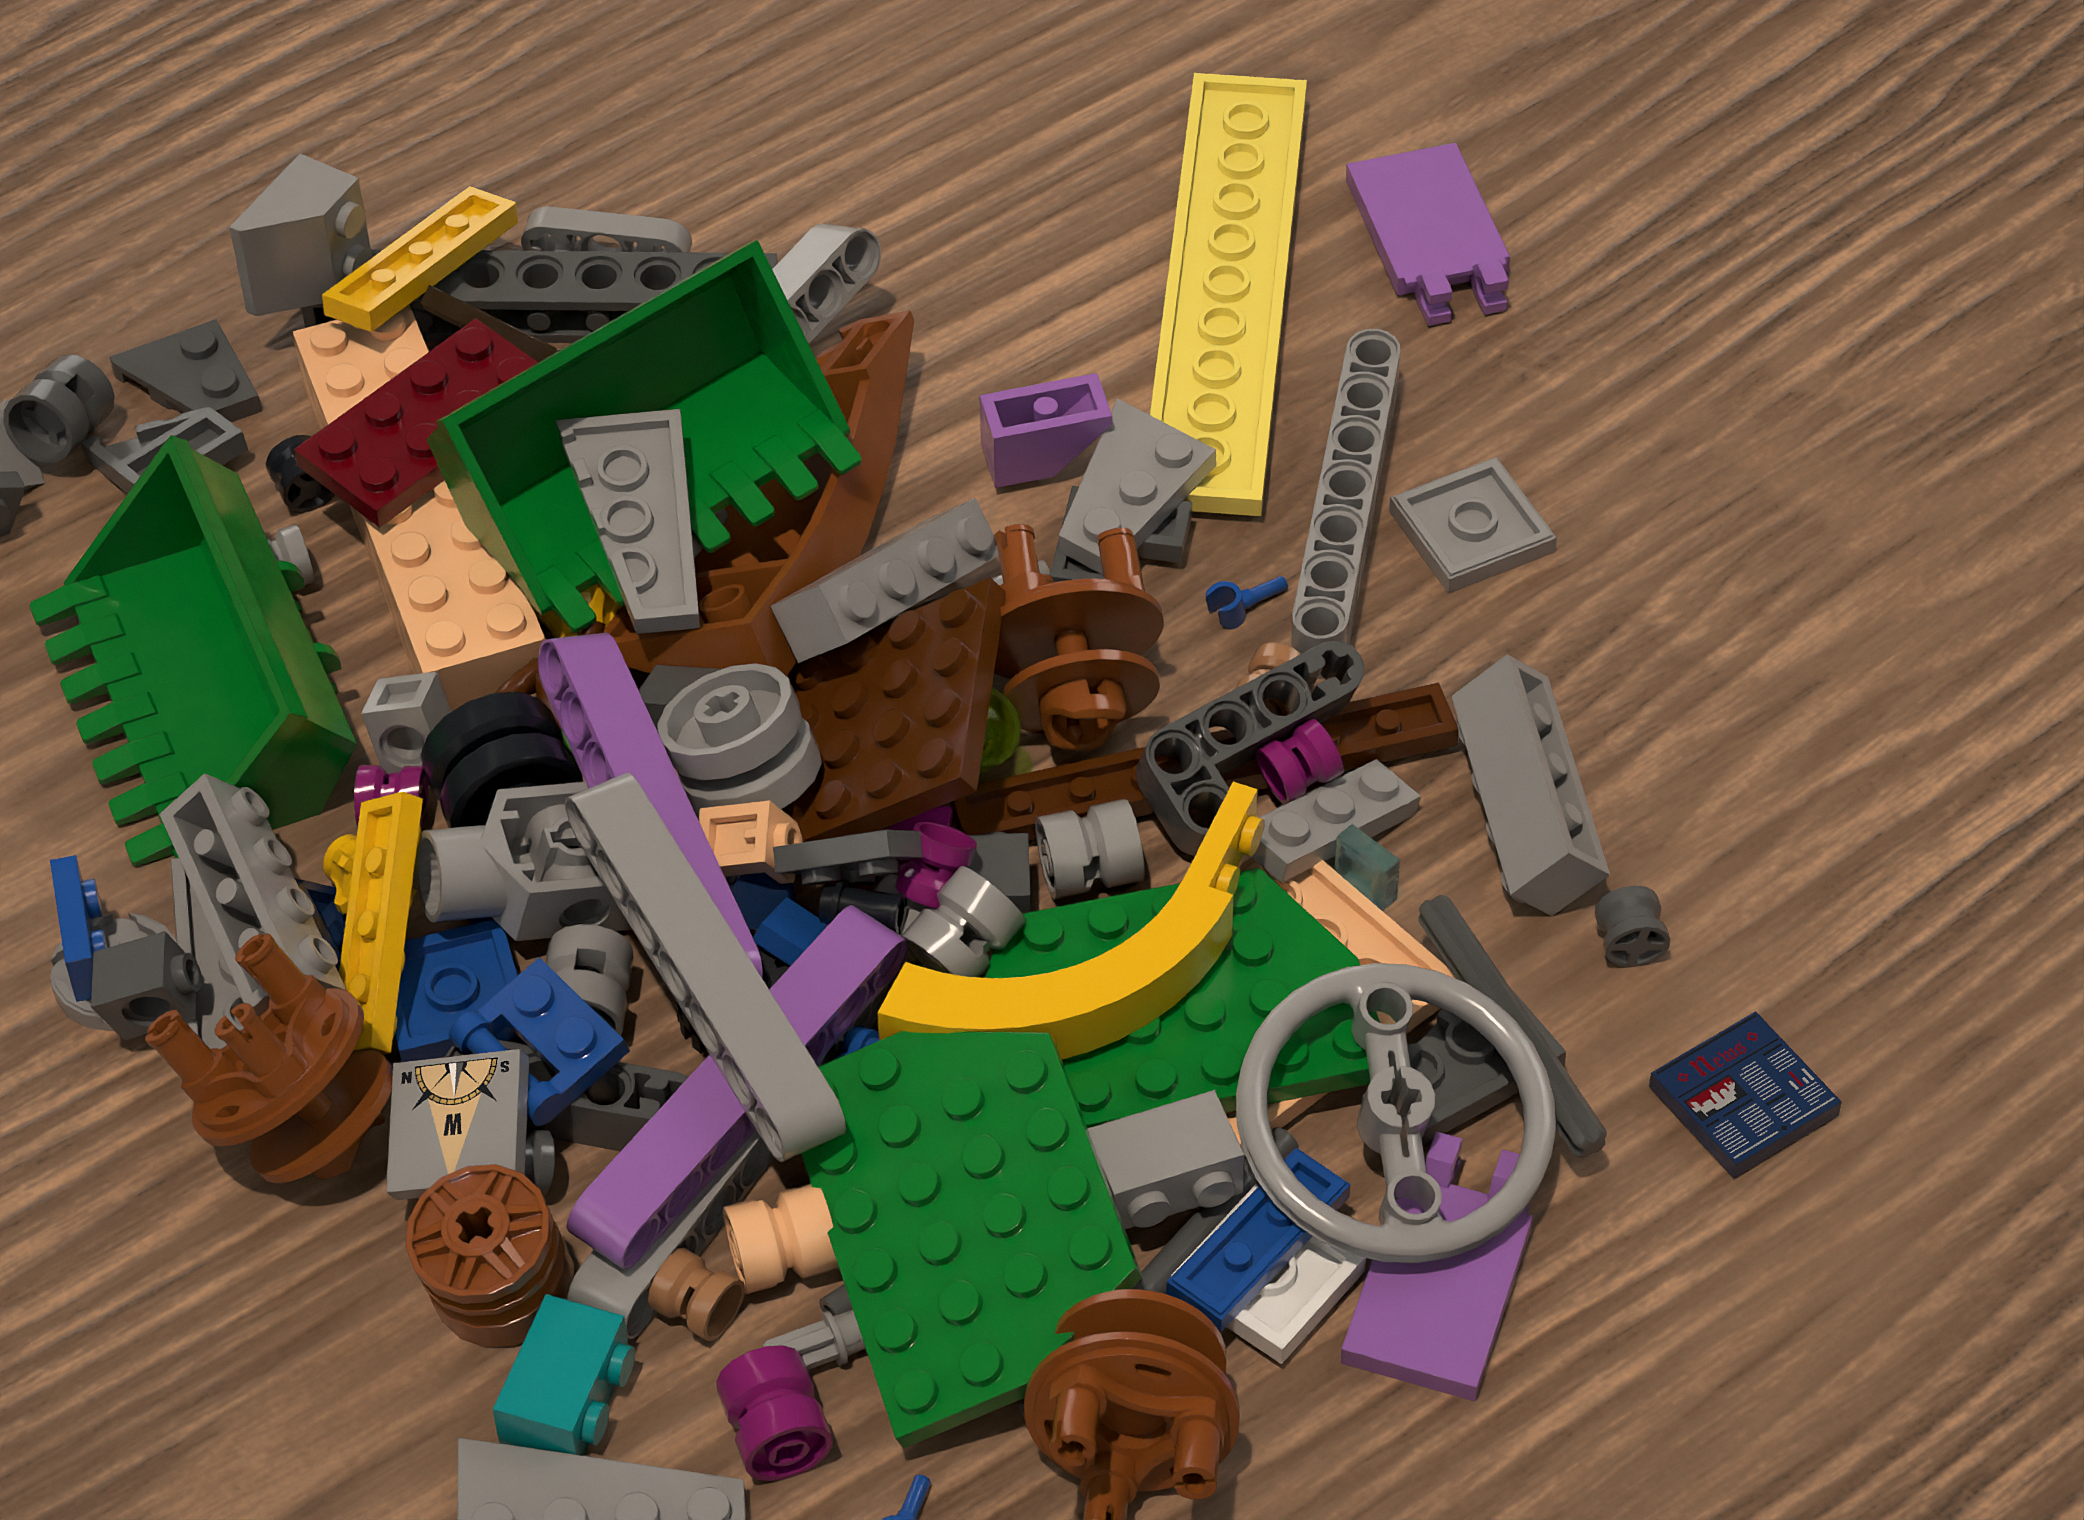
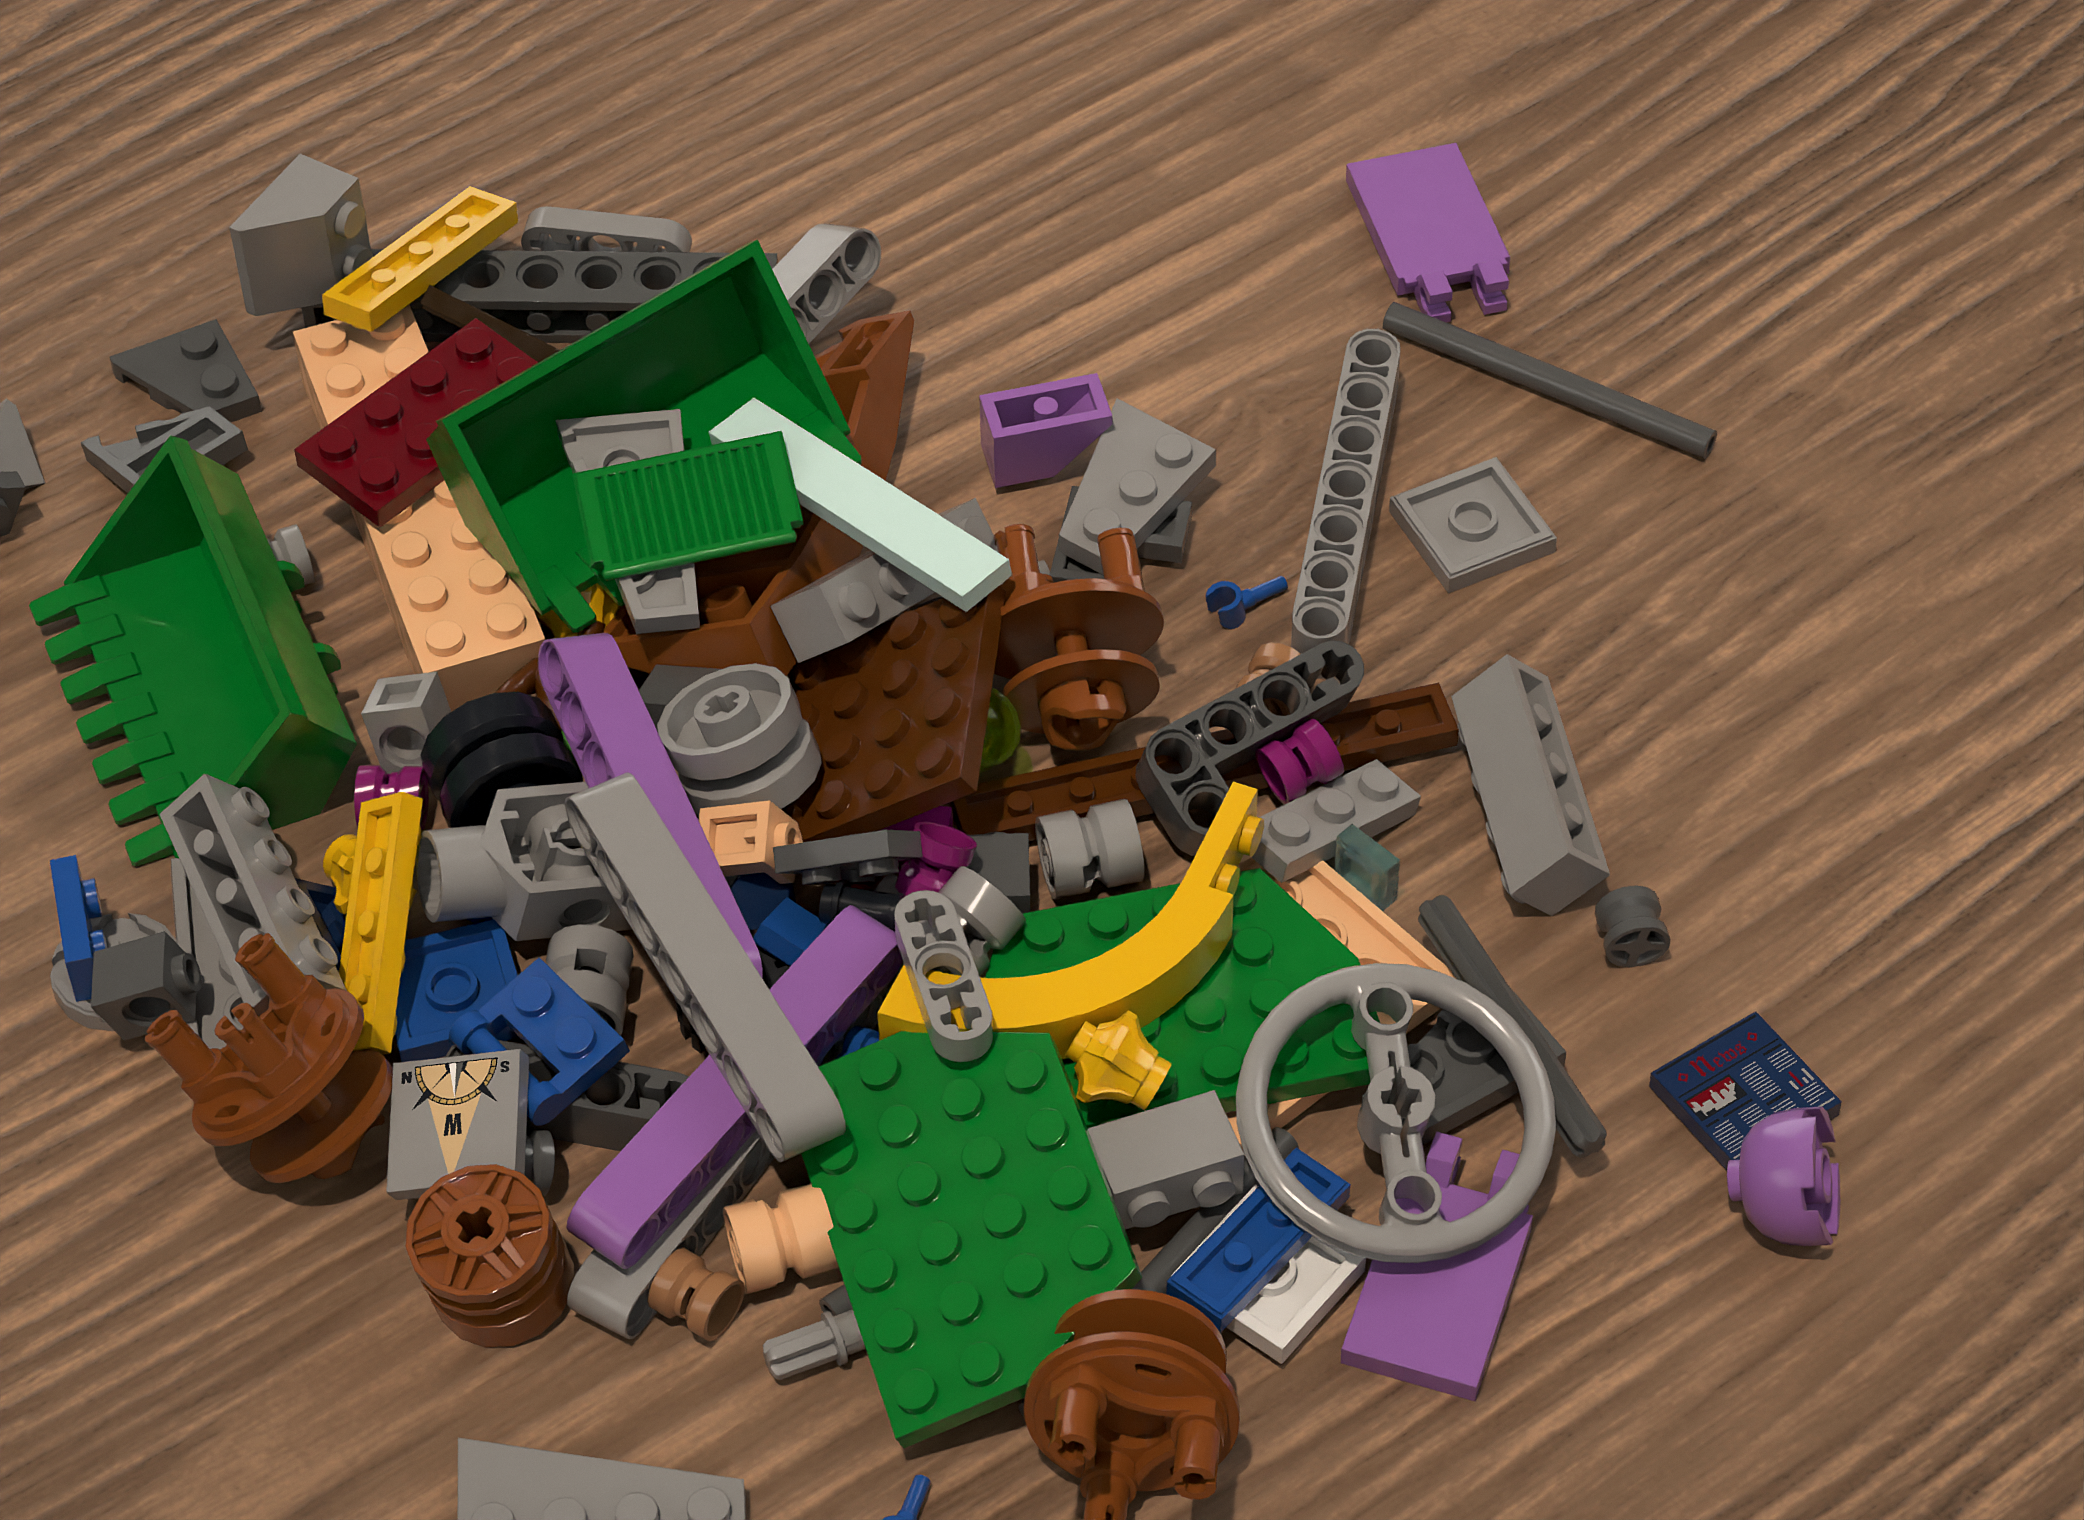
dark grey wheel [3,355,115,463] -> none
black wheel [265,435,335,512] -> none
teal brick [492,1294,635,1456] -> none
magenta wheel [716,1345,833,1481] -> none
light yellow plate [1150,73,1307,516] -> none
none -> green window [572,431,804,581]
none -> light aqua tile [709,398,1012,612]
none -> light grey beam [894,890,993,1062]
none -> yellow rock [1065,1010,1172,1111]
none -> dark grey piece [1383,302,1717,459]
none -> medium lavender cylinder [1727,1106,1841,1246]

